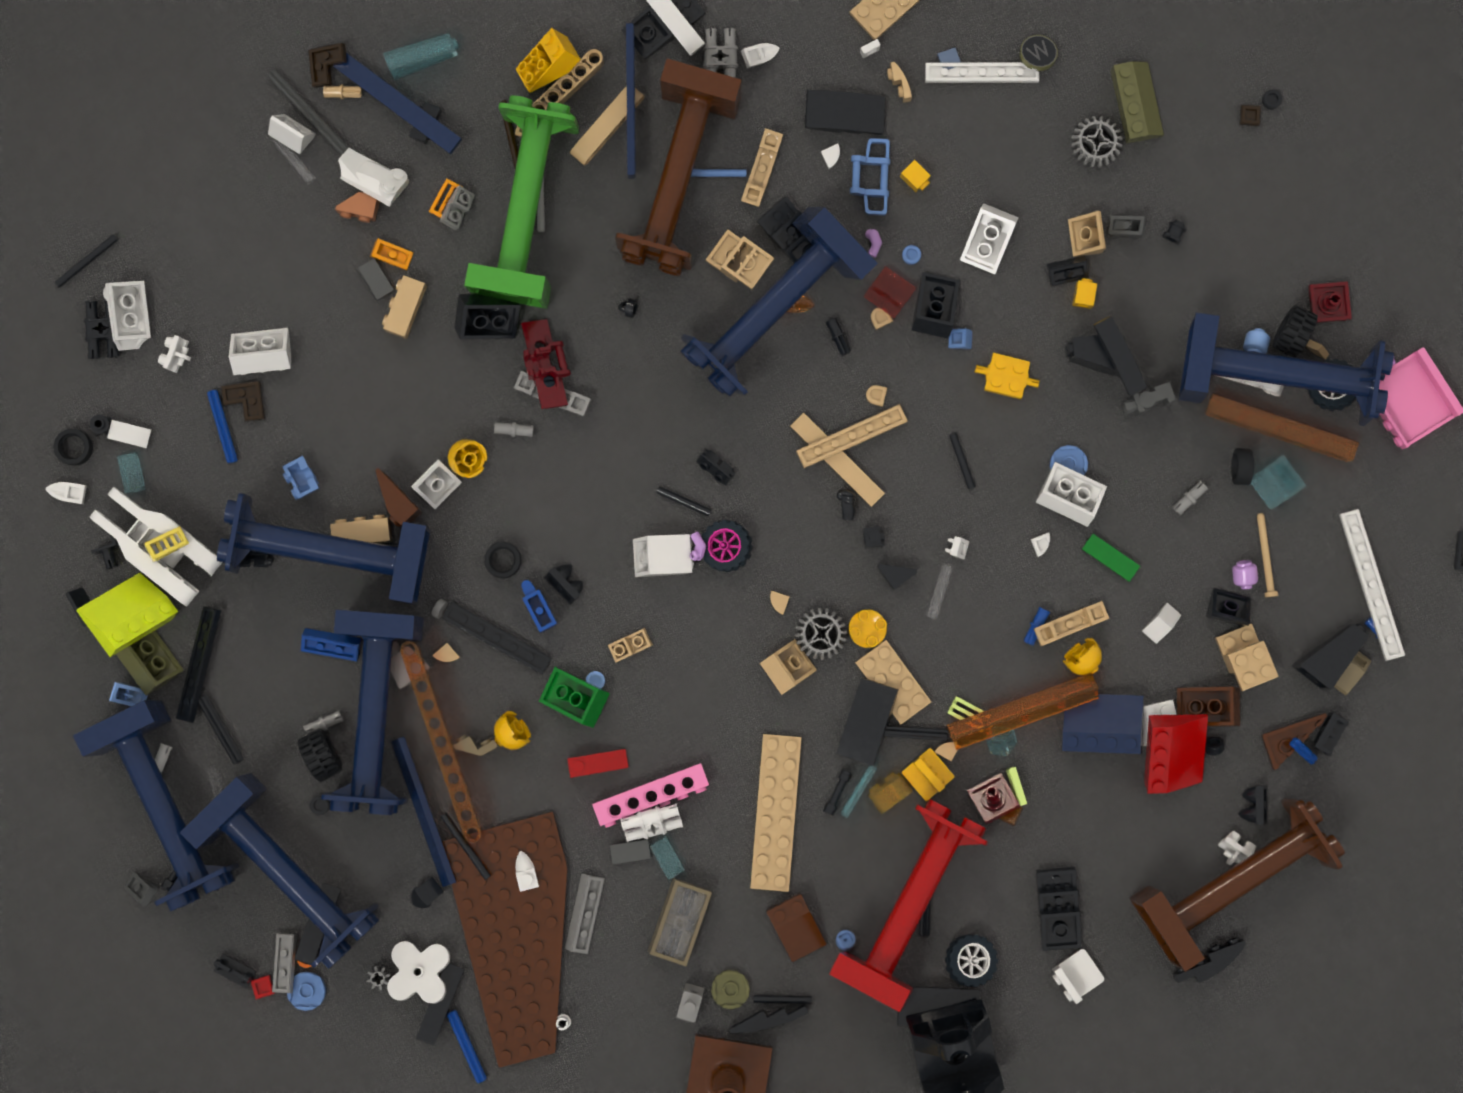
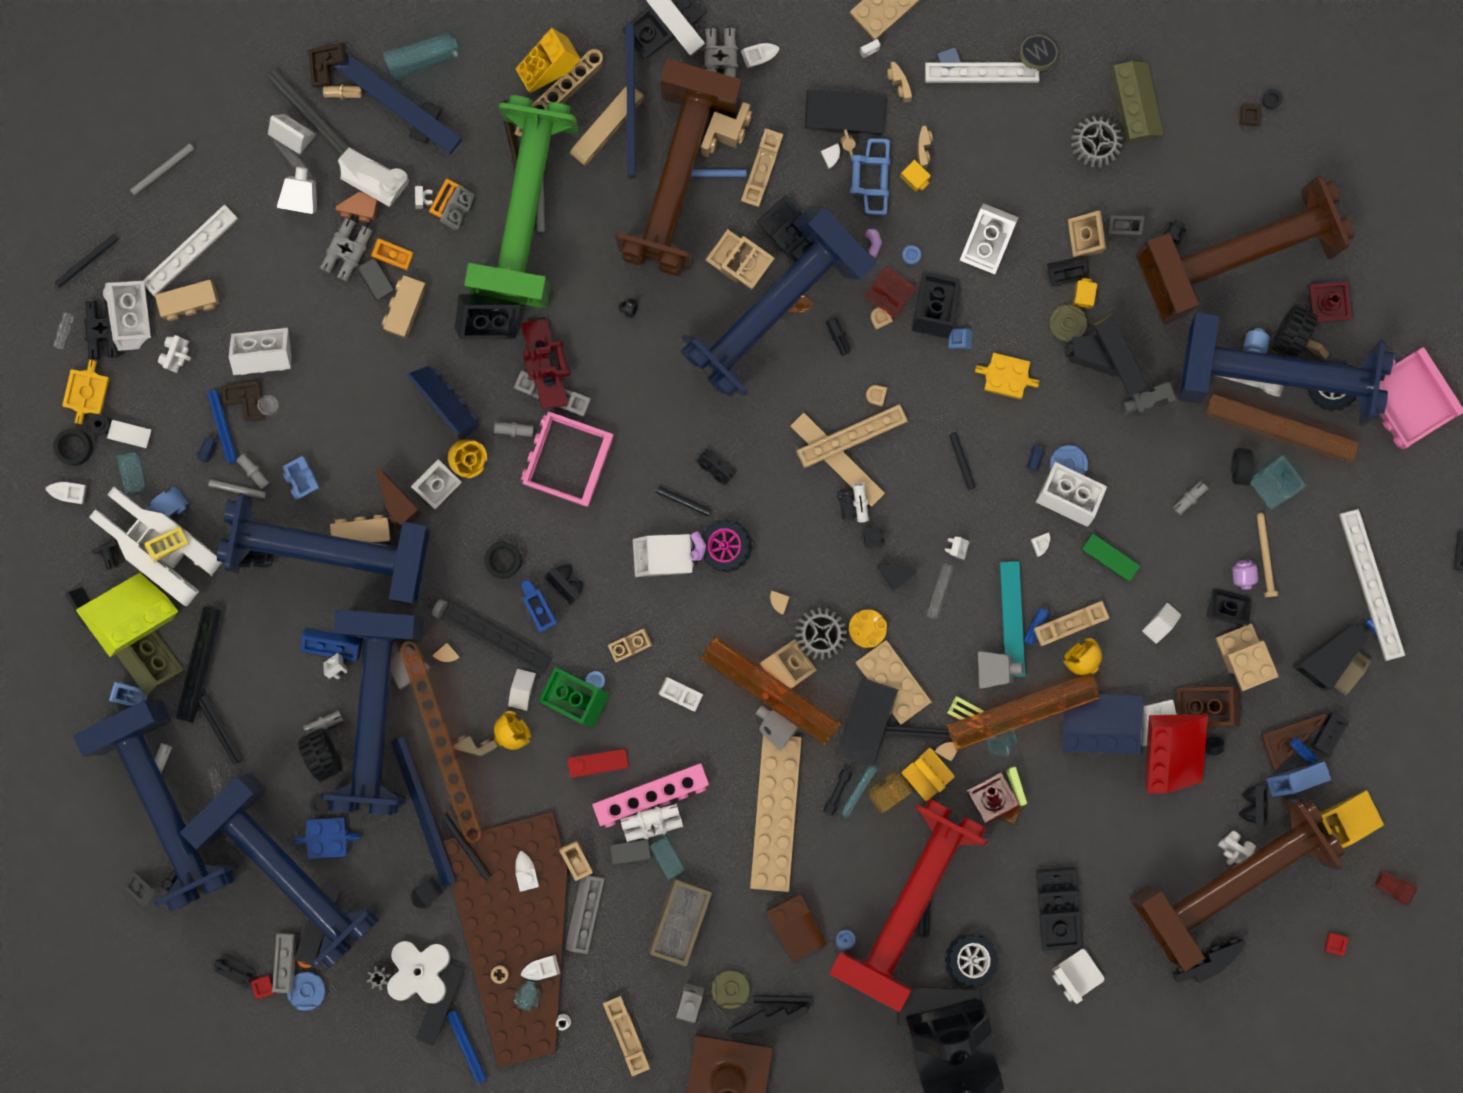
none -> clear axle [52,312,74,350]
none -> yellow plate [62,360,110,425]
none -> light grey piece [130,143,194,196]
none -> white tile [143,204,238,296]
none -> medium blue cylinder [145,486,190,518]
none -> tan brick [155,280,220,321]
none -> dark blue pin [197,437,217,463]
none -> light grey bar [208,479,267,499]
none -> light grey pin [236,453,270,490]
none -> clear tile [258,395,278,415]
none -> white torso [277,167,317,214]
none -> blue plate [293,818,360,859]
none -> light grey pin [319,217,373,282]
none -> white tile [324,653,347,679]
none -> dark blue slope [406,366,479,440]
none -> white tile [415,186,433,209]
none -> tan bush [491,965,509,984]
none -> white slope [508,669,536,711]
none -> clear light blue head [514,981,541,1011]
none -> bright pink window [521,411,614,508]
none -> white plate [521,955,560,980]
none -> tan slope [559,840,593,881]
none -> tan slope [603,996,650,1076]
none -> white slope [658,677,703,712]
none -> clear orange tile [700,636,841,746]
none -> tan bracket [701,102,752,158]
none -> light grey torso [756,704,805,751]
none -> tan piece [840,129,856,158]
none -> white pin [853,482,869,522]
none -> tan slope [917,126,933,168]
none -> light grey torso [978,652,1024,688]
none -> teal tile [999,561,1025,677]
none -> dark blue pin [1027,445,1045,471]
none -> olive tile [1049,304,1087,342]
none -> reddish brown piece [1136,175,1354,325]
none -> medium blue slope [1266,761,1331,797]
none -> yellow slope [1319,790,1384,848]
none -> red tile [1324,932,1349,956]
none -> clear red piece [1375,872,1418,906]

